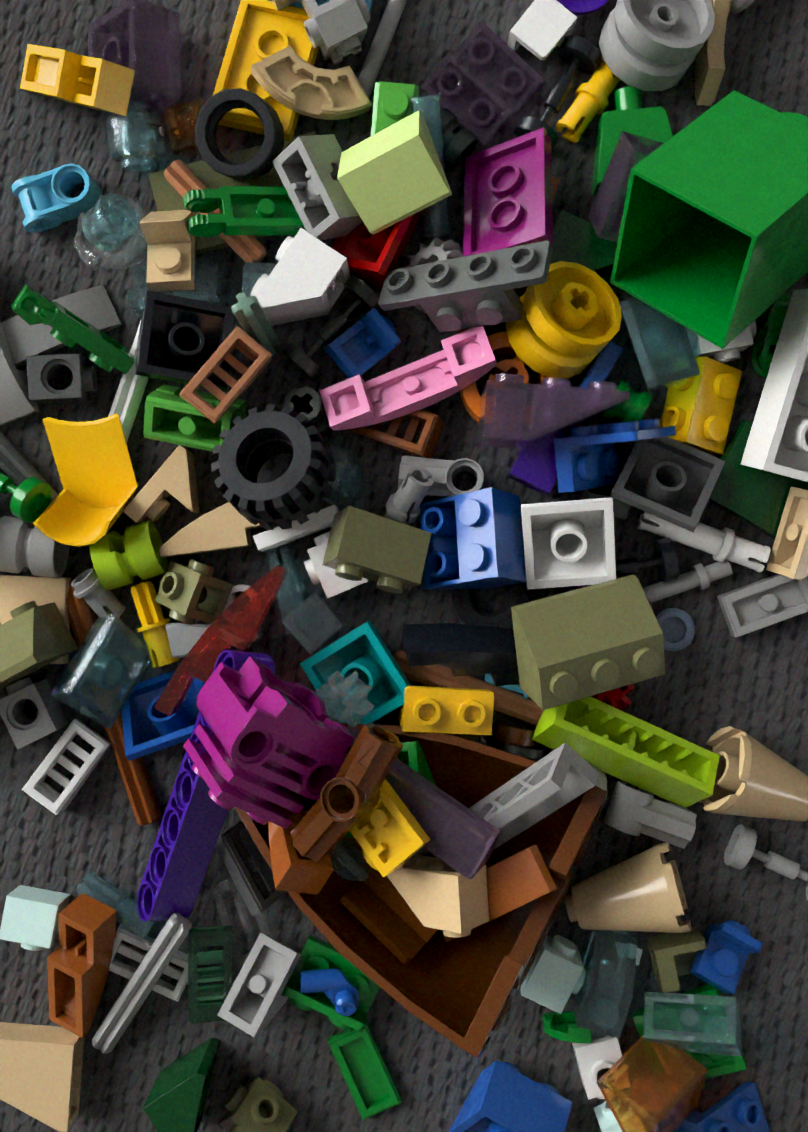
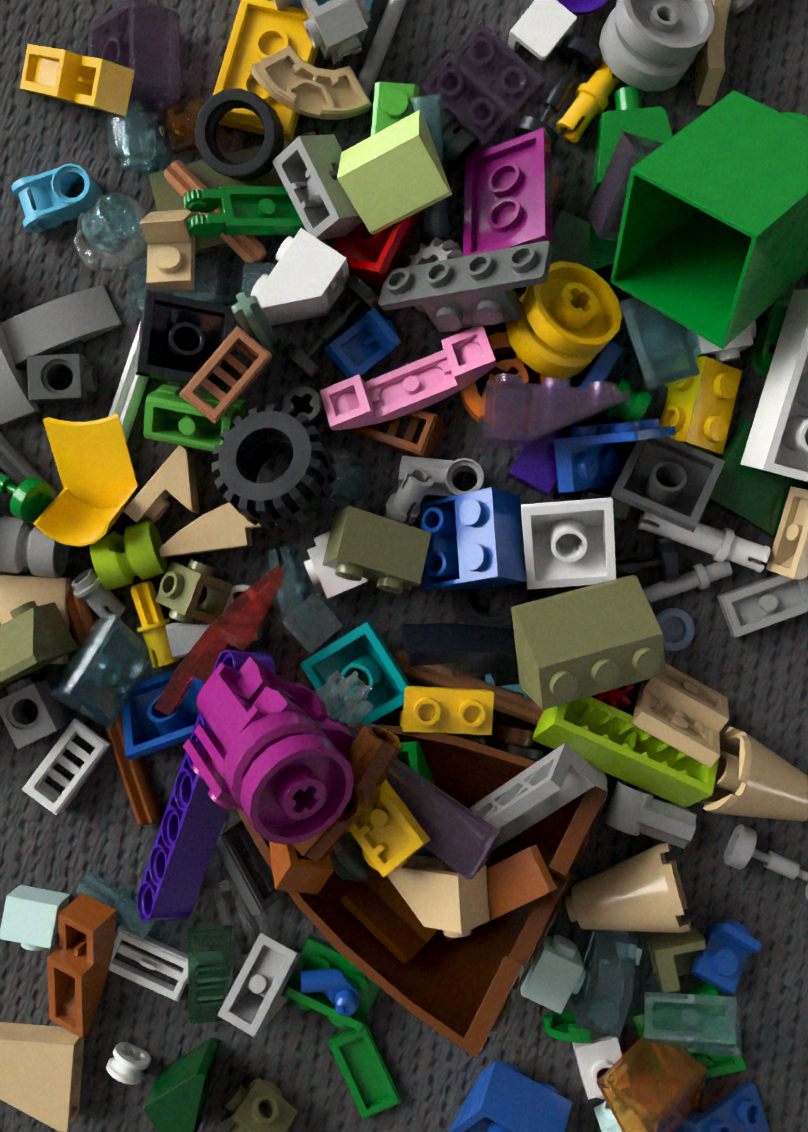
green hinge [11,284,135,374] -> none
light grey axle [92,913,192,1054] -> none
white tile [253,505,339,552] -> none
none -> white bush [106,1042,151,1085]
none -> magenta wheel [223,710,354,845]
none -> tan slope [632,663,729,768]

